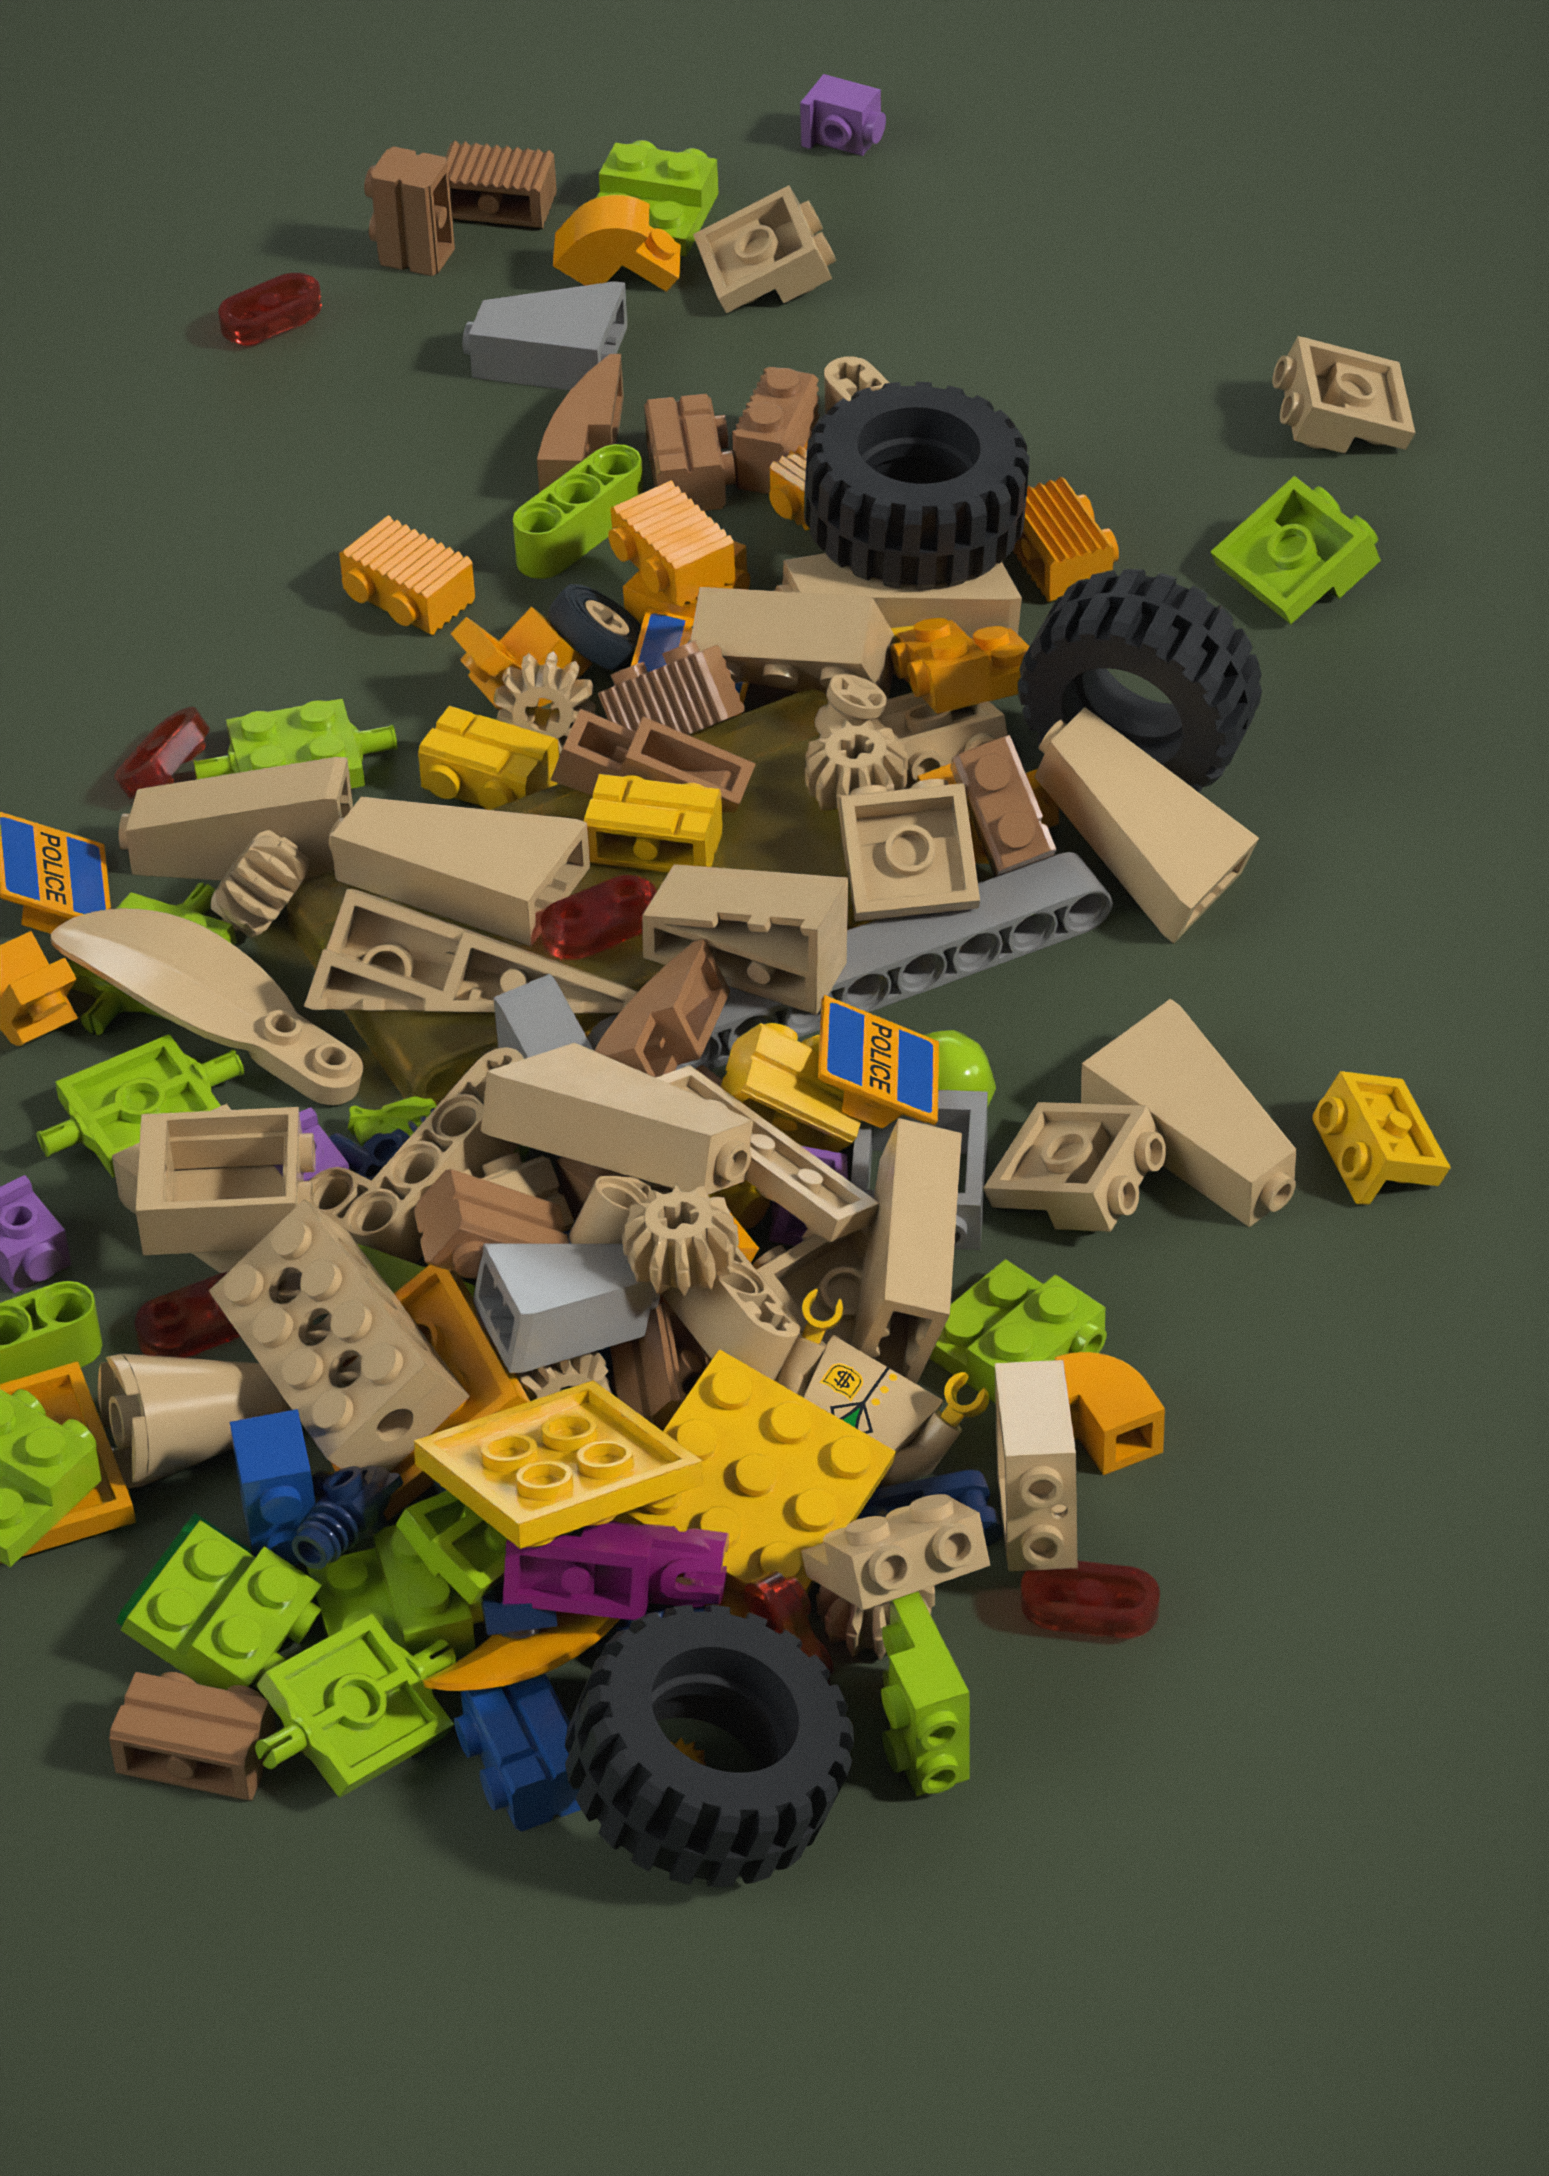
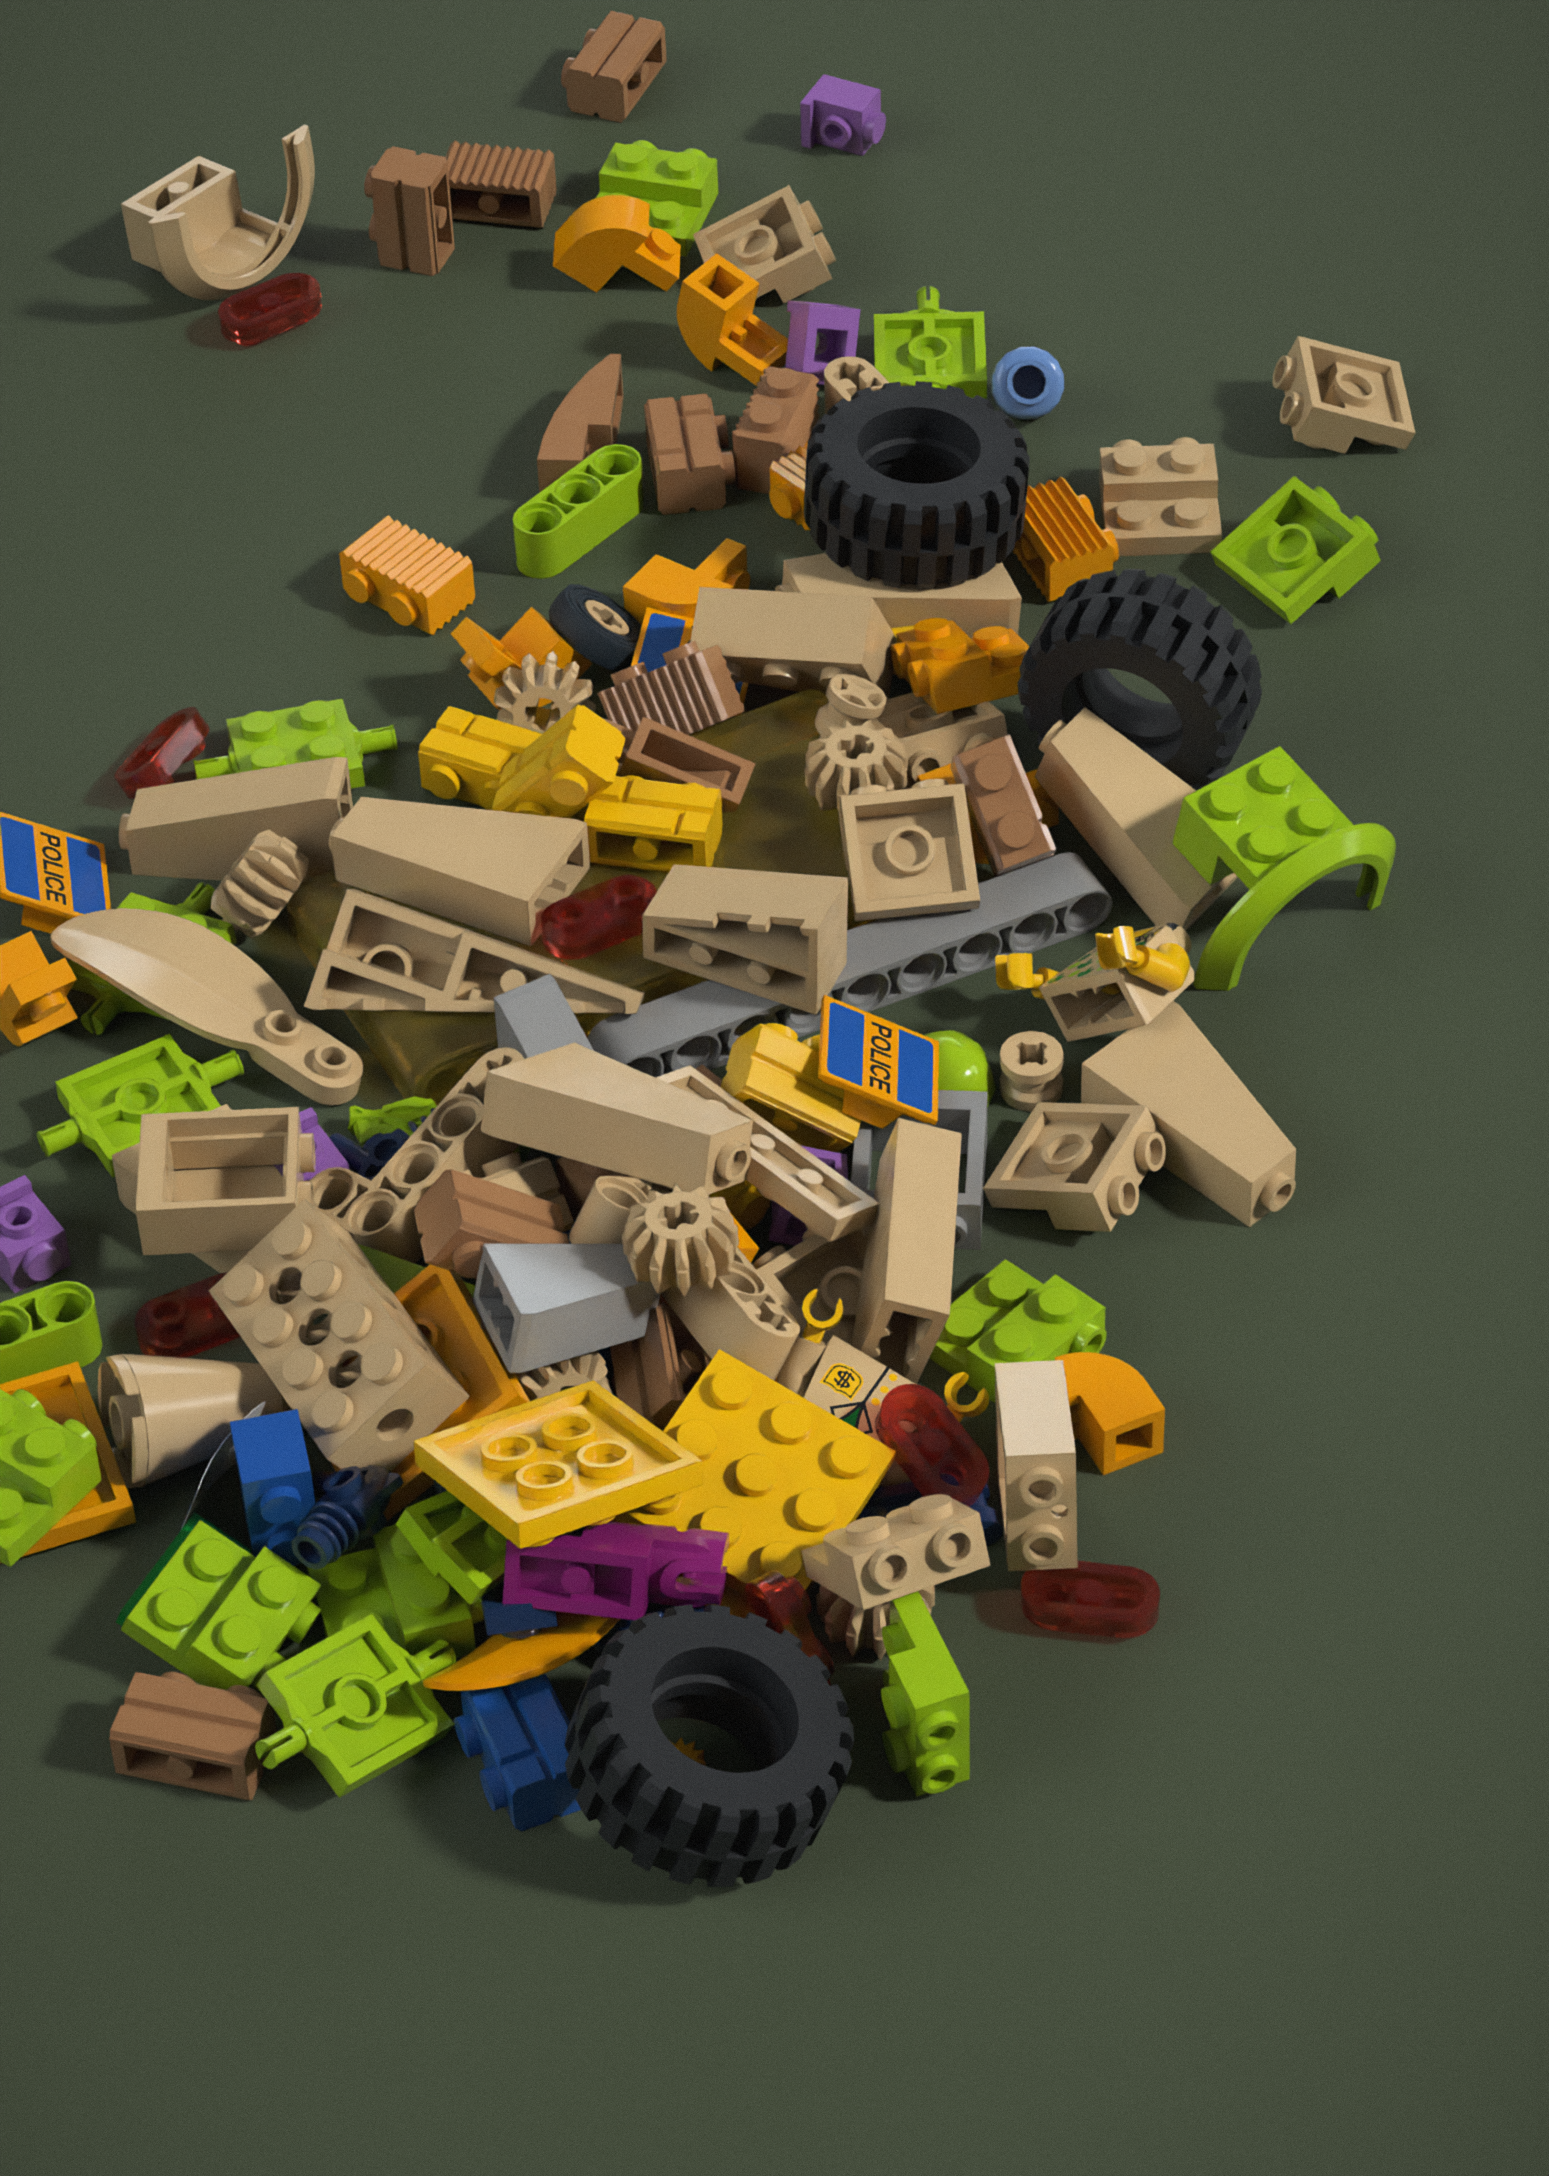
light grey slope [462,281,628,390] -> none
medium nougat slope [594,939,731,1078] -> none
light orange brick [608,480,736,608] -> none
yellow bracket [1312,1071,1451,1205] -> none
none -> tan piece [121,124,315,300]
none -> sticker [178,1401,266,1534]
none -> yellow brick [491,704,625,818]
none -> medium nougat brick [561,11,667,123]
none -> light orange brick [677,253,788,386]
none -> medium lavender brick [785,300,861,385]
none -> lime plate [874,286,987,399]
none -> clear red plate [875,1384,989,1507]
none -> medium blue head [990,346,1064,420]
none -> torso [995,923,1194,1042]
none -> tan wheel [1000,1031,1064,1112]
none -> tan plate [1099,437,1222,556]
none -> lime piece [1172,746,1396,991]

